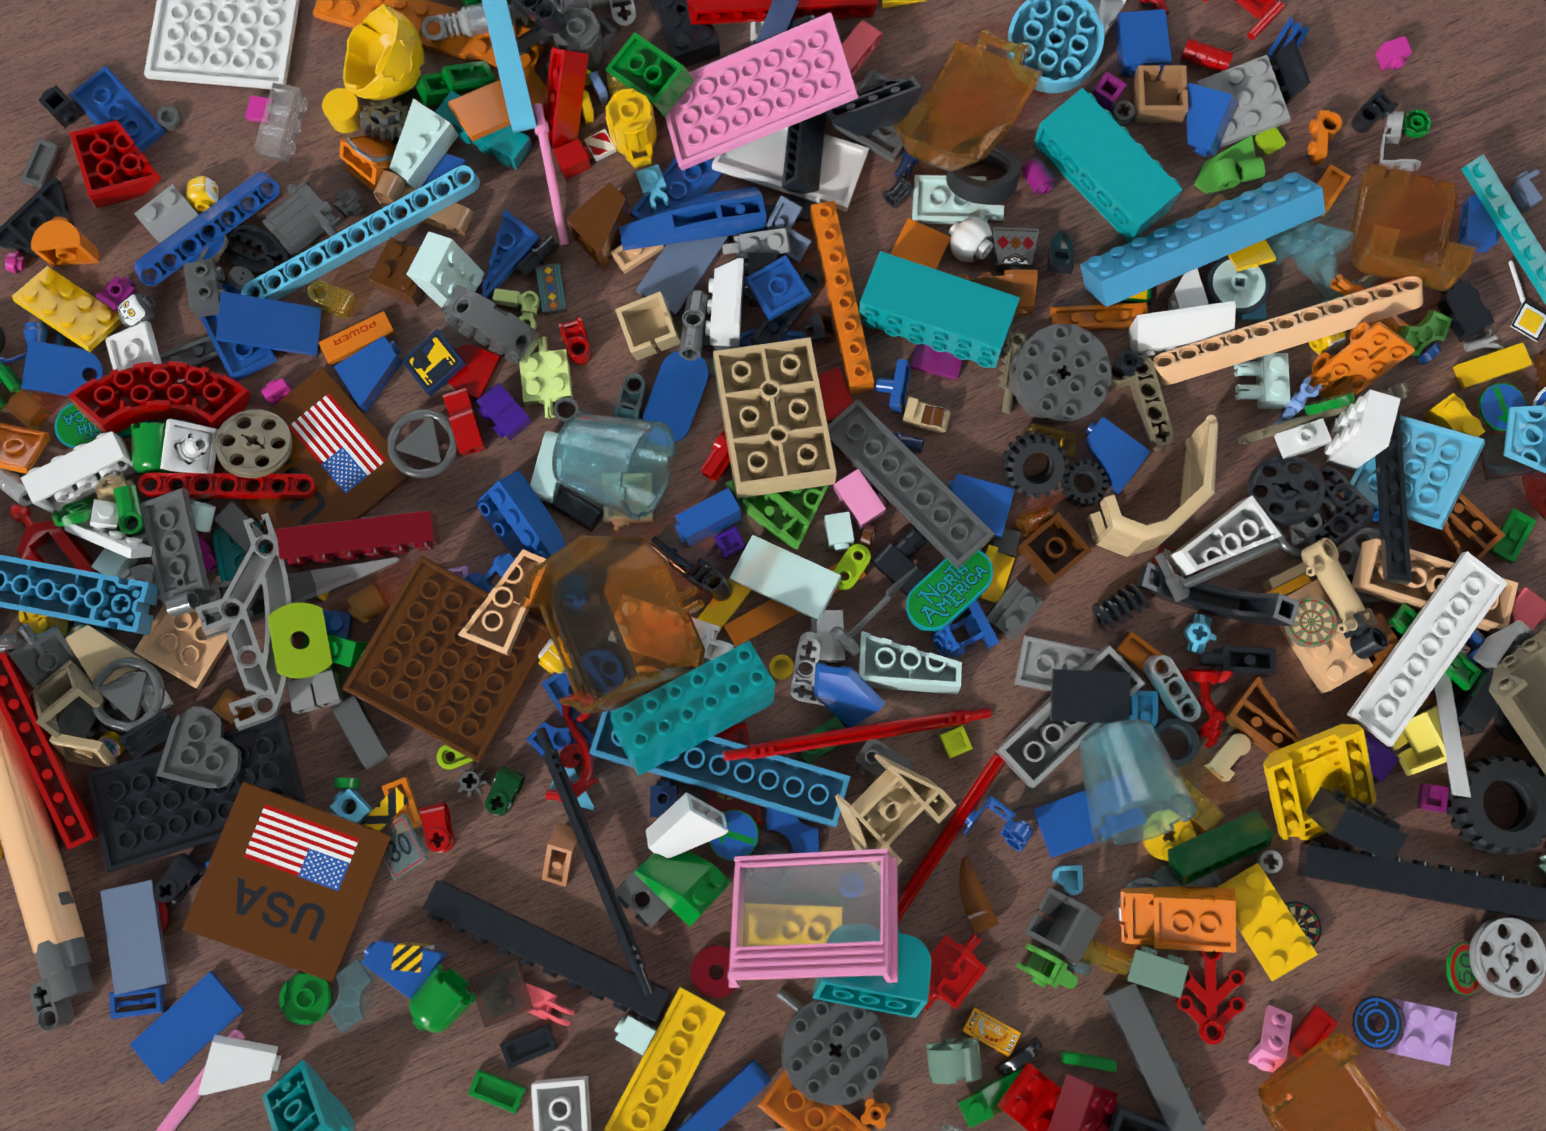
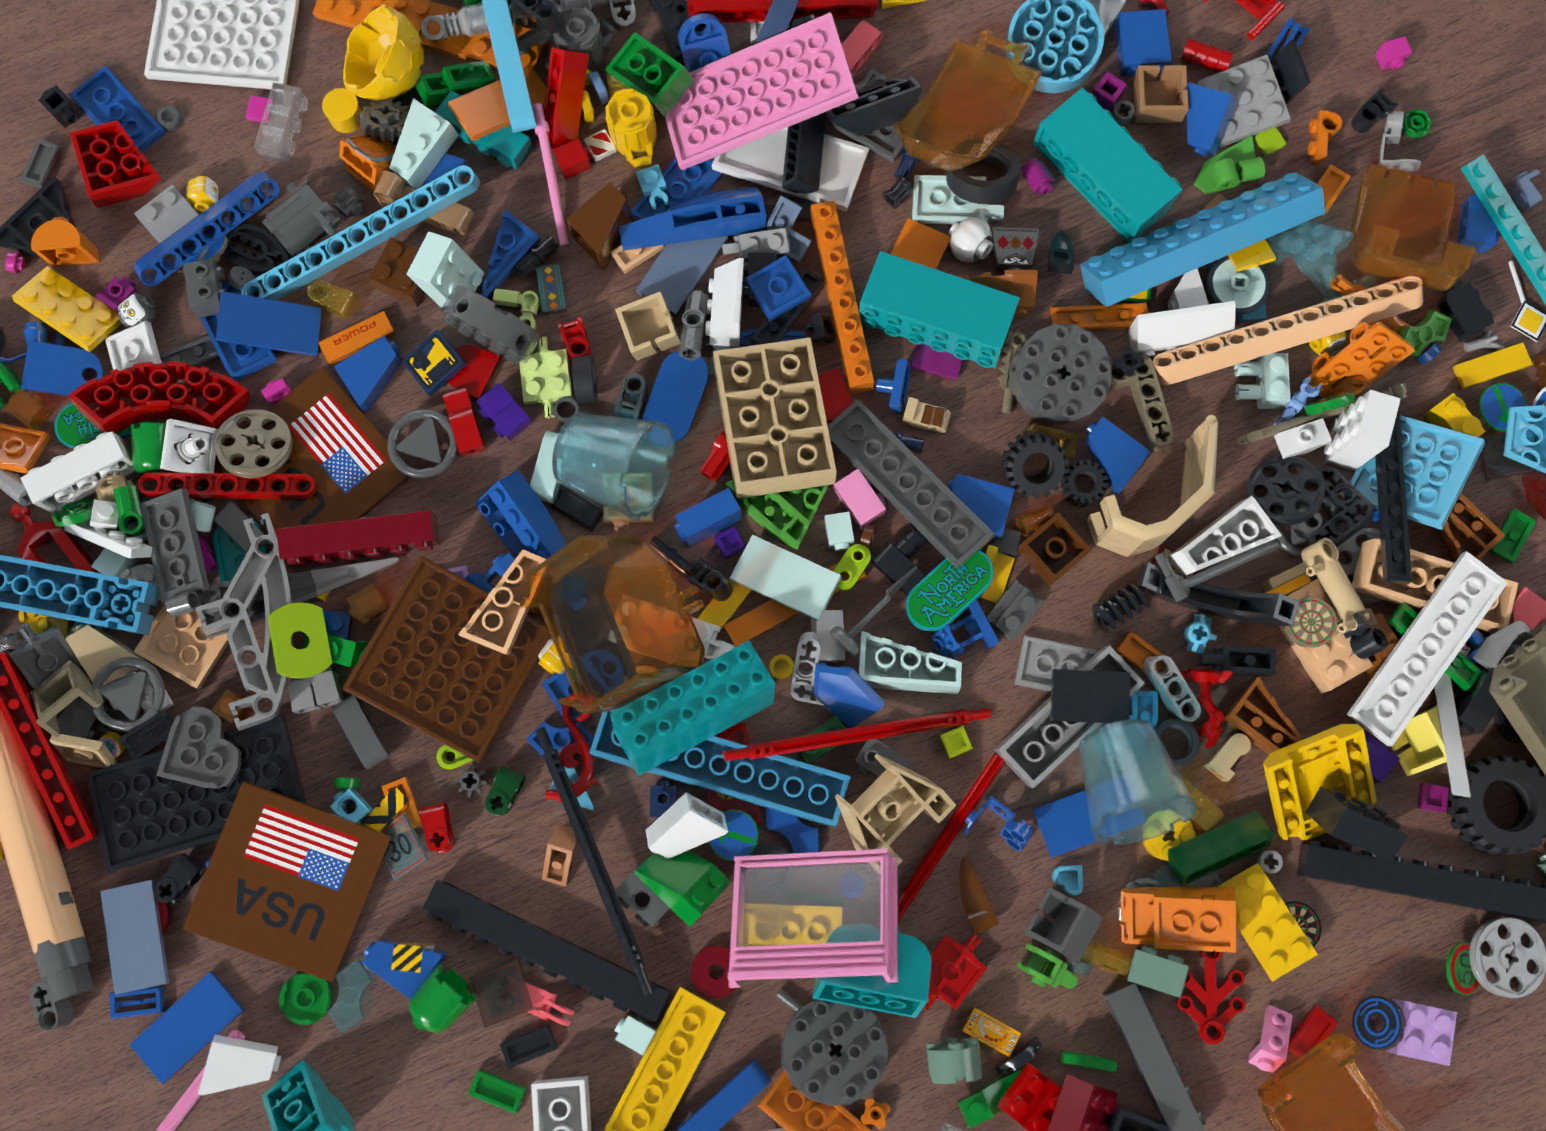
none -> black tyre [572,356,597,403]
none -> blue tile [678,14,731,72]

